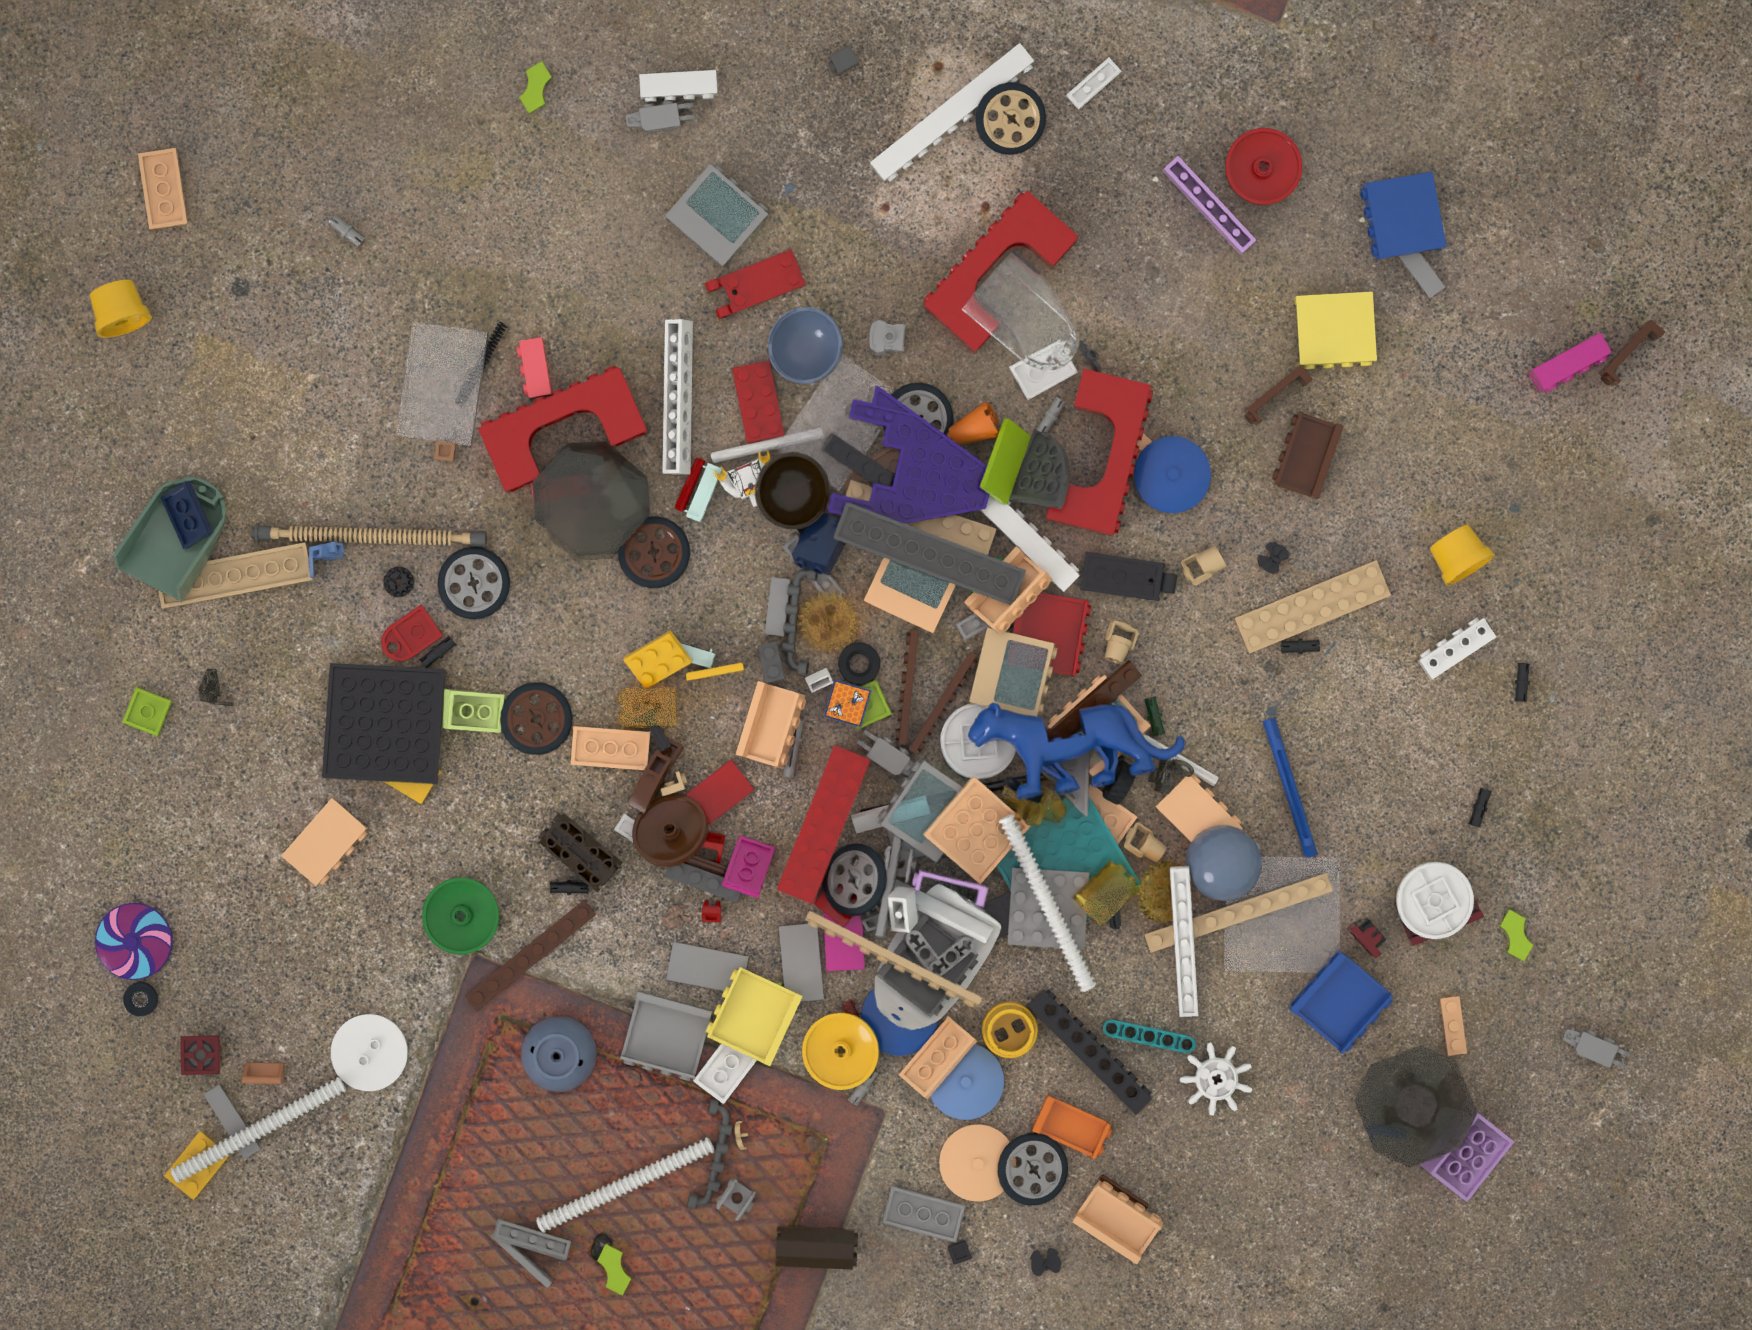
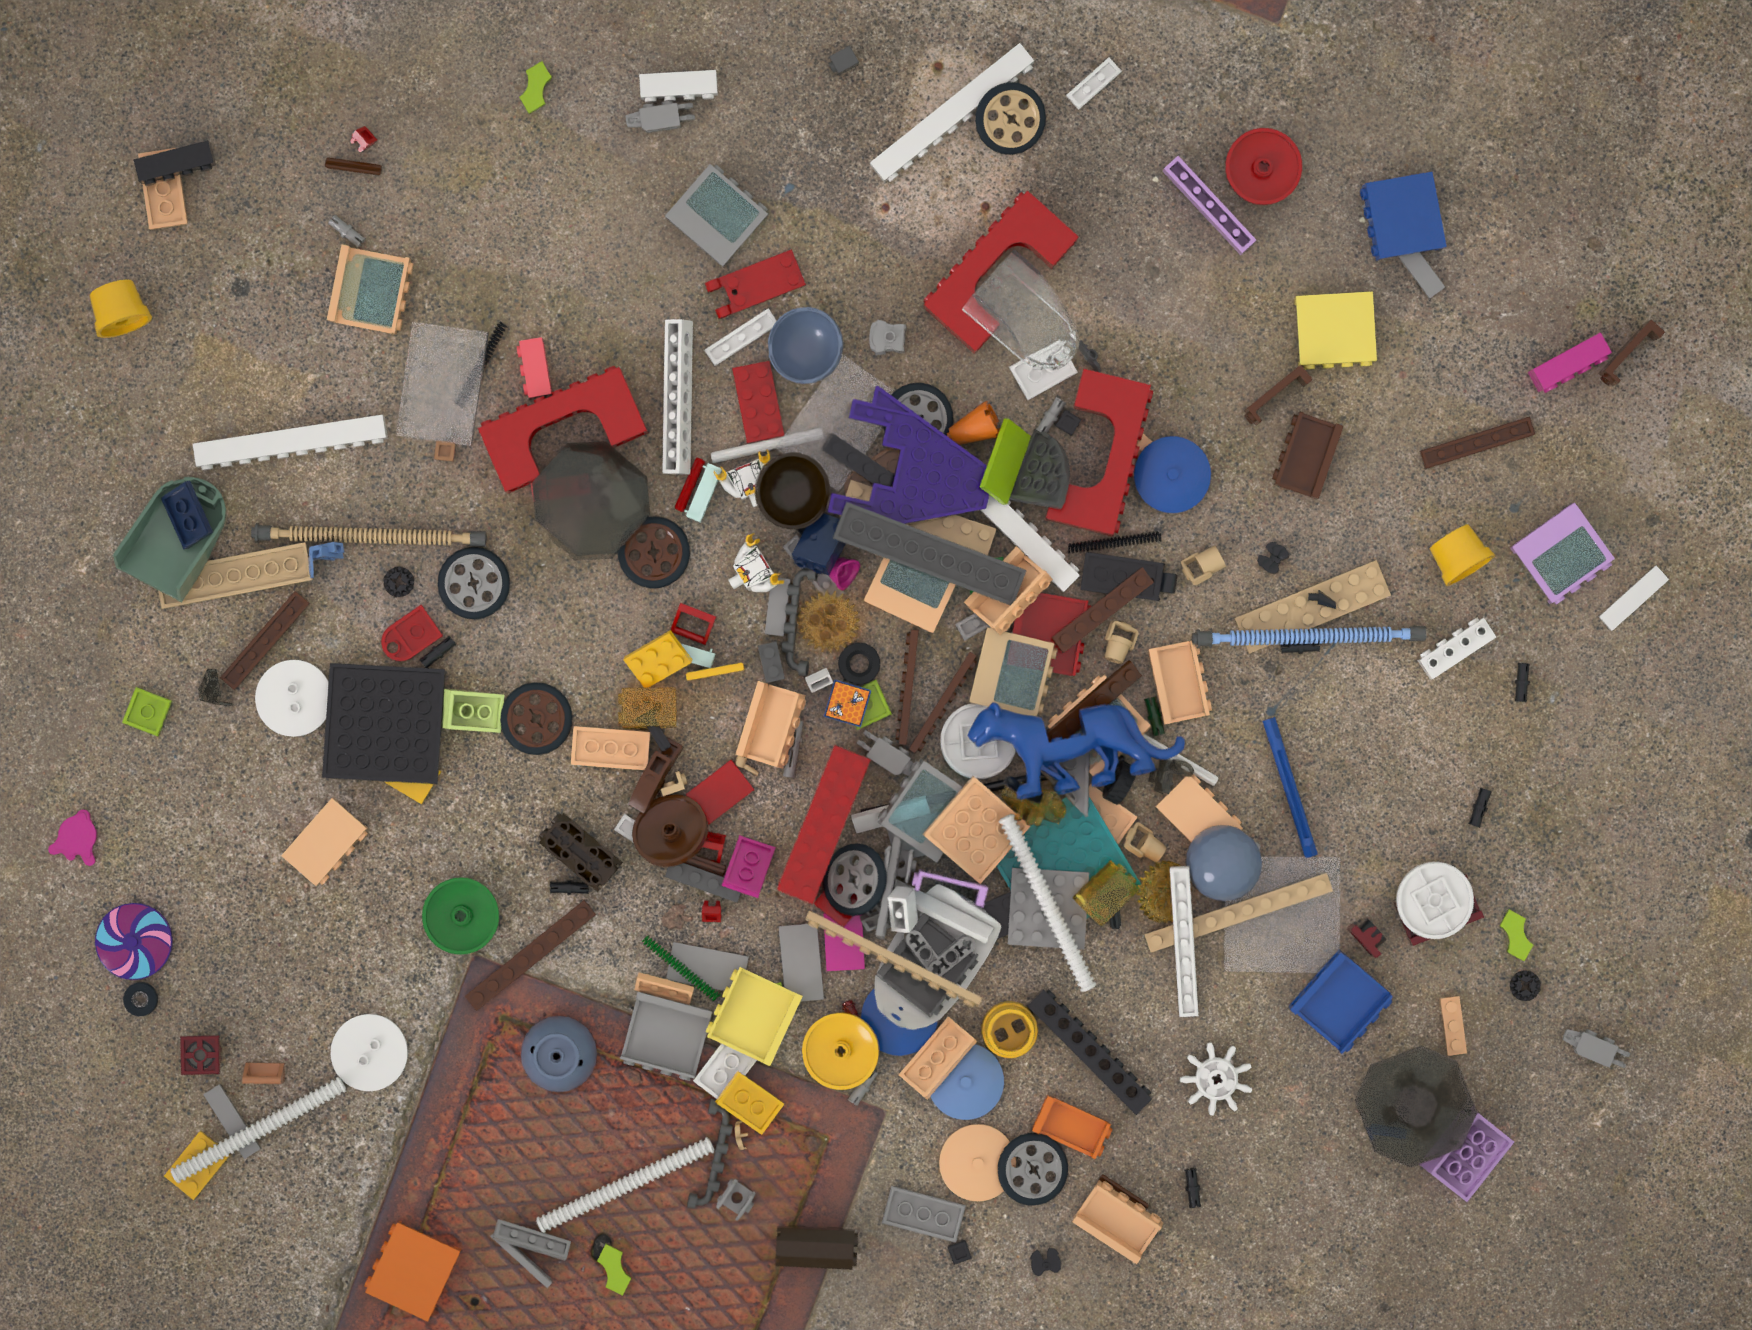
teal beam [1102,1019,1196,1053] -> none
none -> dark pink tile [48,809,97,866]
none -> black brick [133,140,216,186]
none -> white brick [193,415,388,470]
none -> reddish brown plate [220,591,310,690]
none -> white plate [255,660,329,737]
none -> reddish brown axle [325,157,382,175]
none -> clear light blue panel [327,245,414,335]
none -> red tile [350,126,377,152]
none -> orange panel [364,1220,462,1321]
none -> light nougat plate [634,972,694,1005]
none -> green piece [642,935,721,1001]
none -> red tile [671,603,717,646]
none -> white tile [704,308,776,366]
none -> yellow plate [715,1071,784,1135]
none -> torso [728,533,784,592]
none -> tan hand [735,755,759,776]
none -> dark pink helmet [829,557,860,591]
none -> reddish brown plate [1051,567,1154,653]
none -> black tile [1056,410,1082,436]
none -> black piece [1068,531,1161,554]
none -> light nougat panel [1148,640,1212,725]
none -> black pin [1184,1168,1201,1208]
none -> light blue hose [1192,626,1426,648]
none -> black bar [1308,590,1336,609]
none -> reddish brown tile [1419,416,1536,469]
none -> panel [1510,502,1615,604]
none -> black gear [1510,970,1541,1001]
none -> white tile [1599,566,1669,631]

